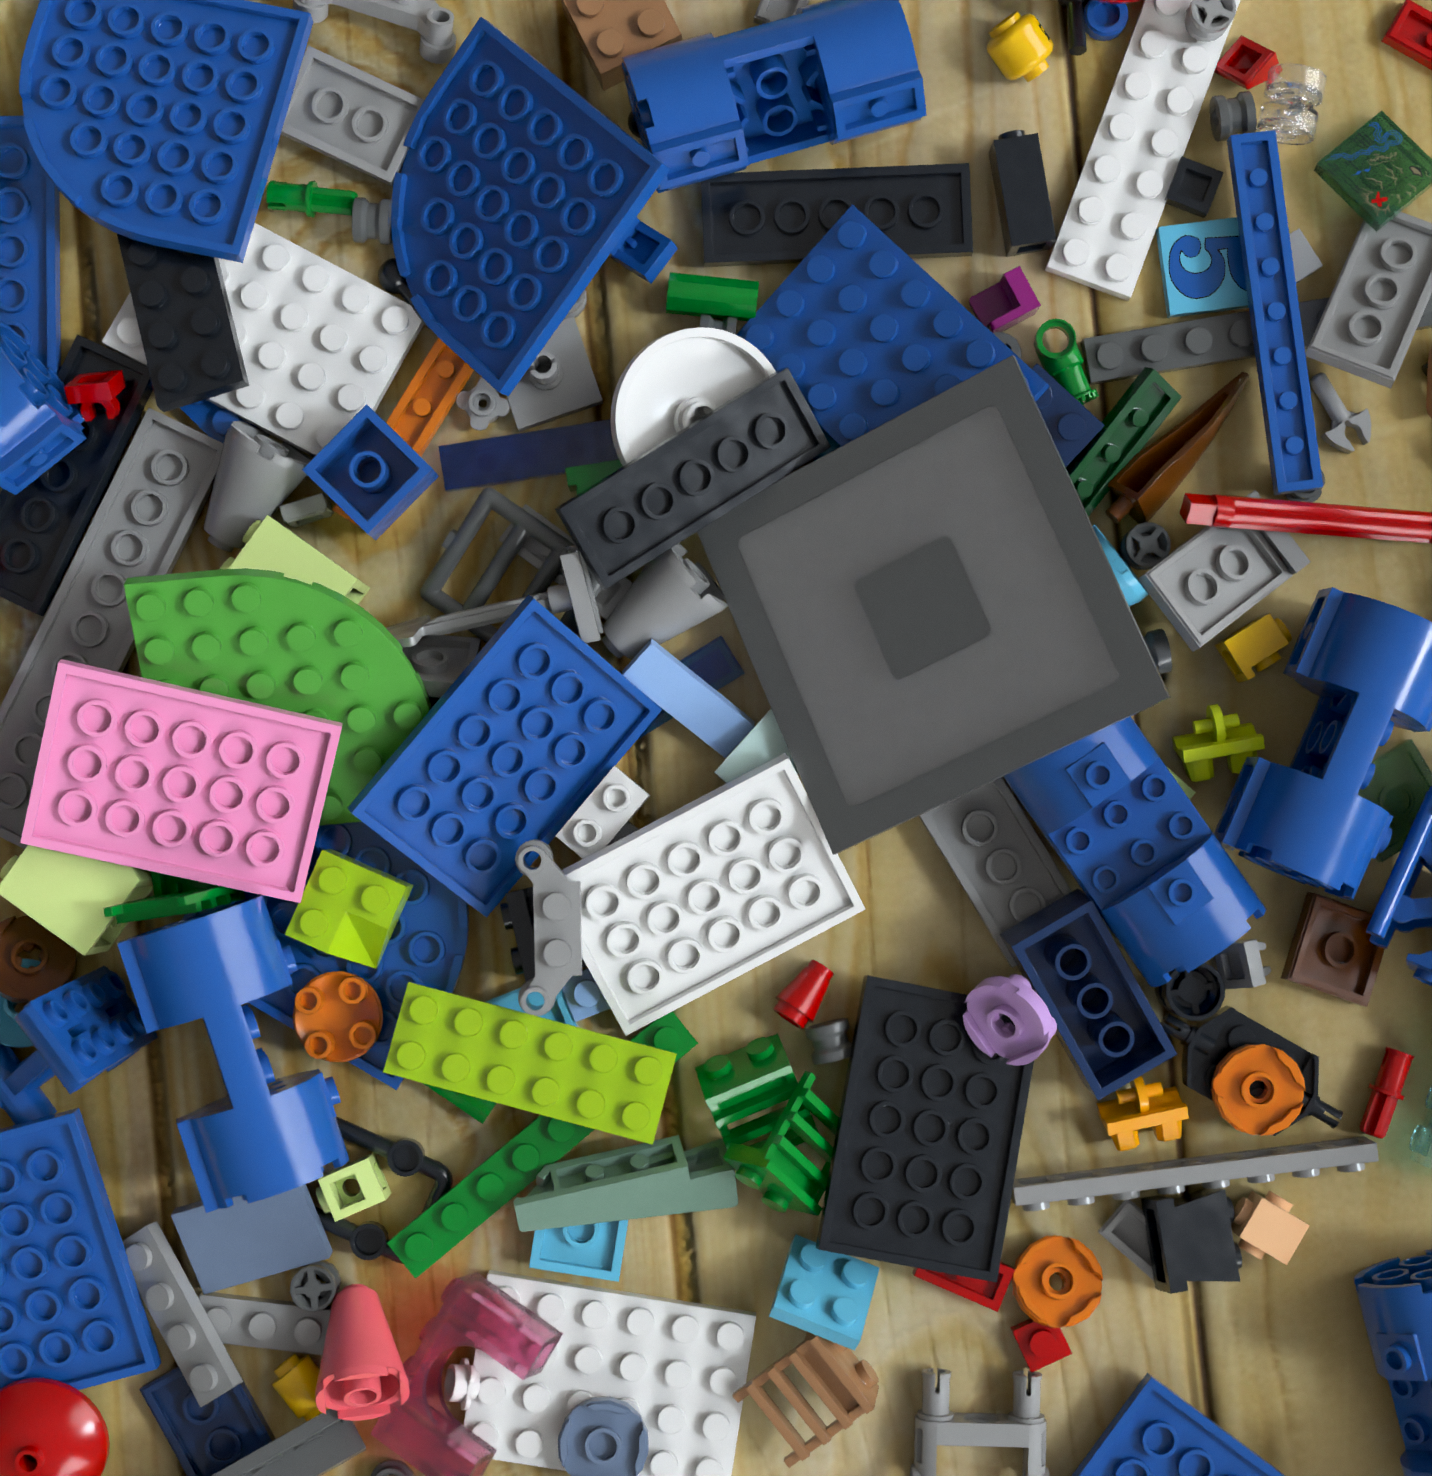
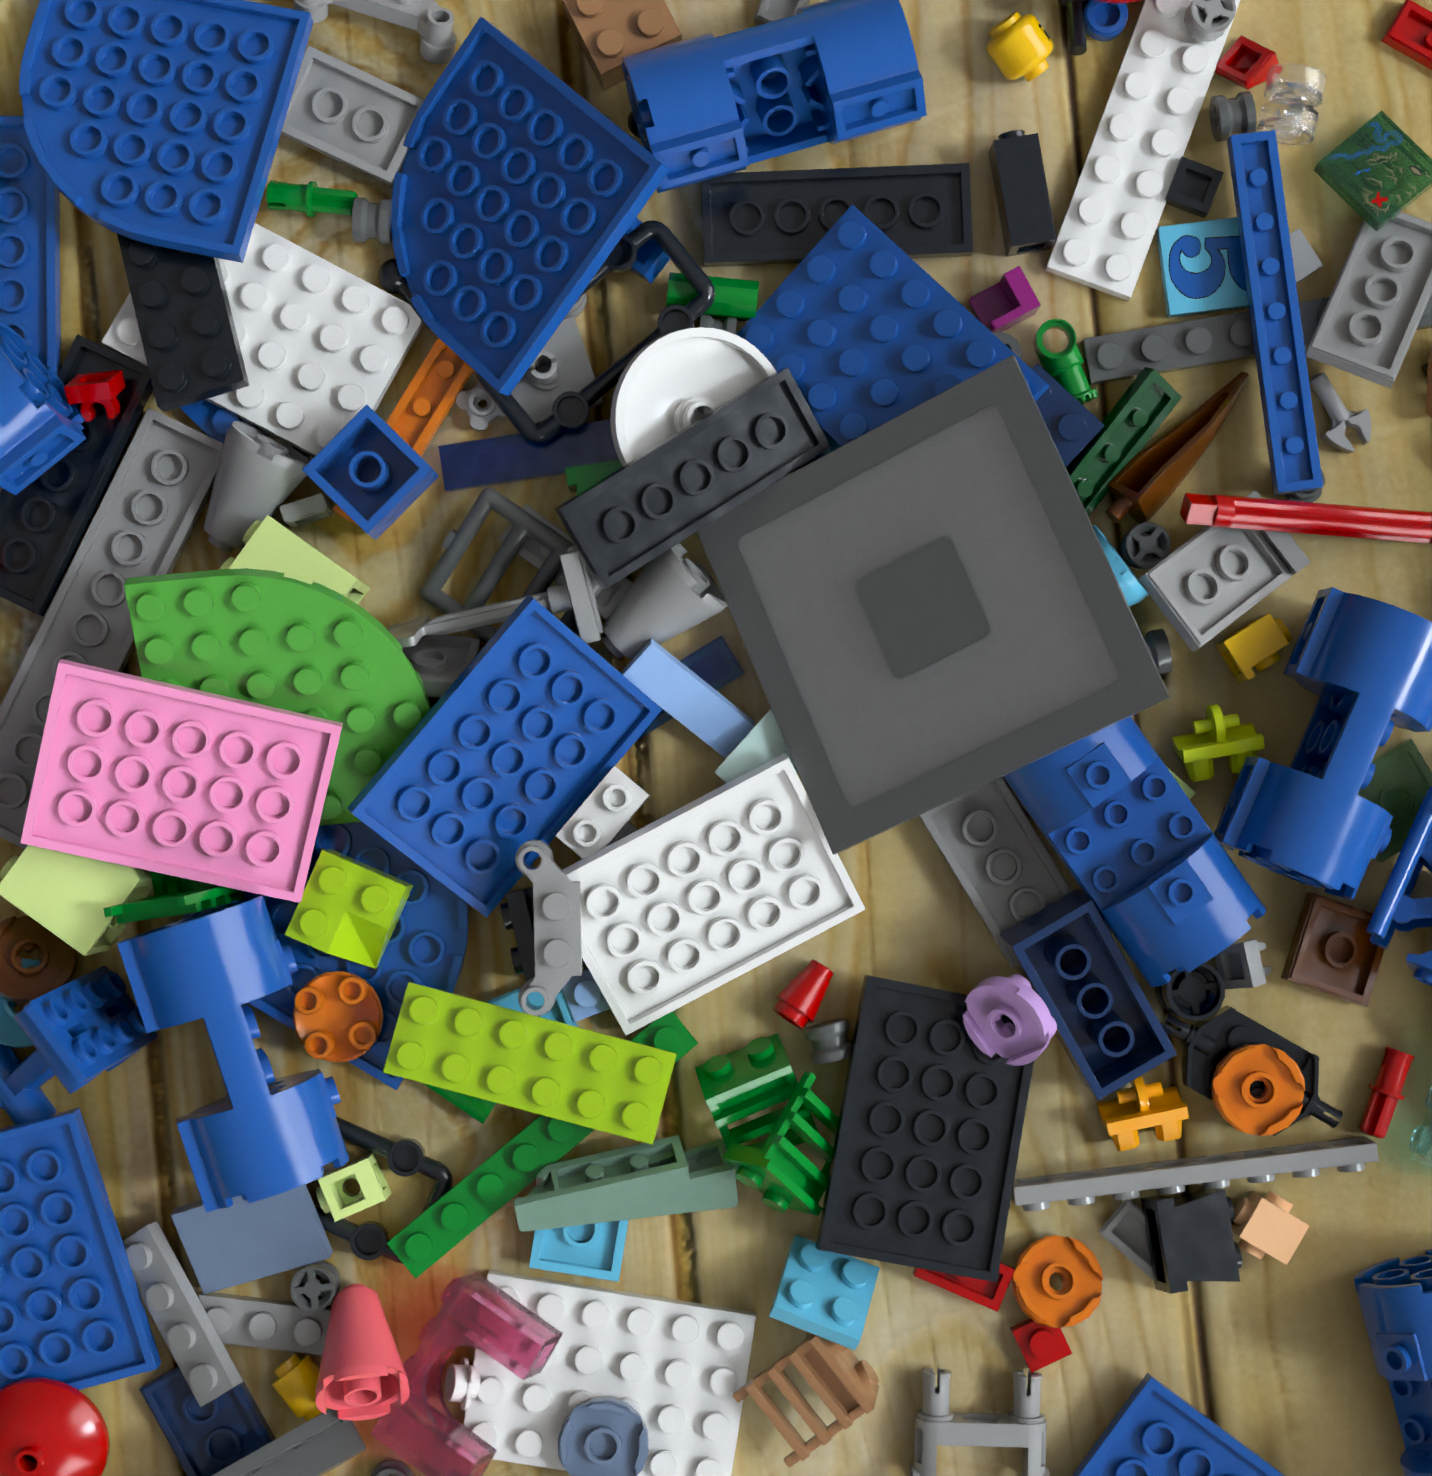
none -> black bar [475,220,716,443]

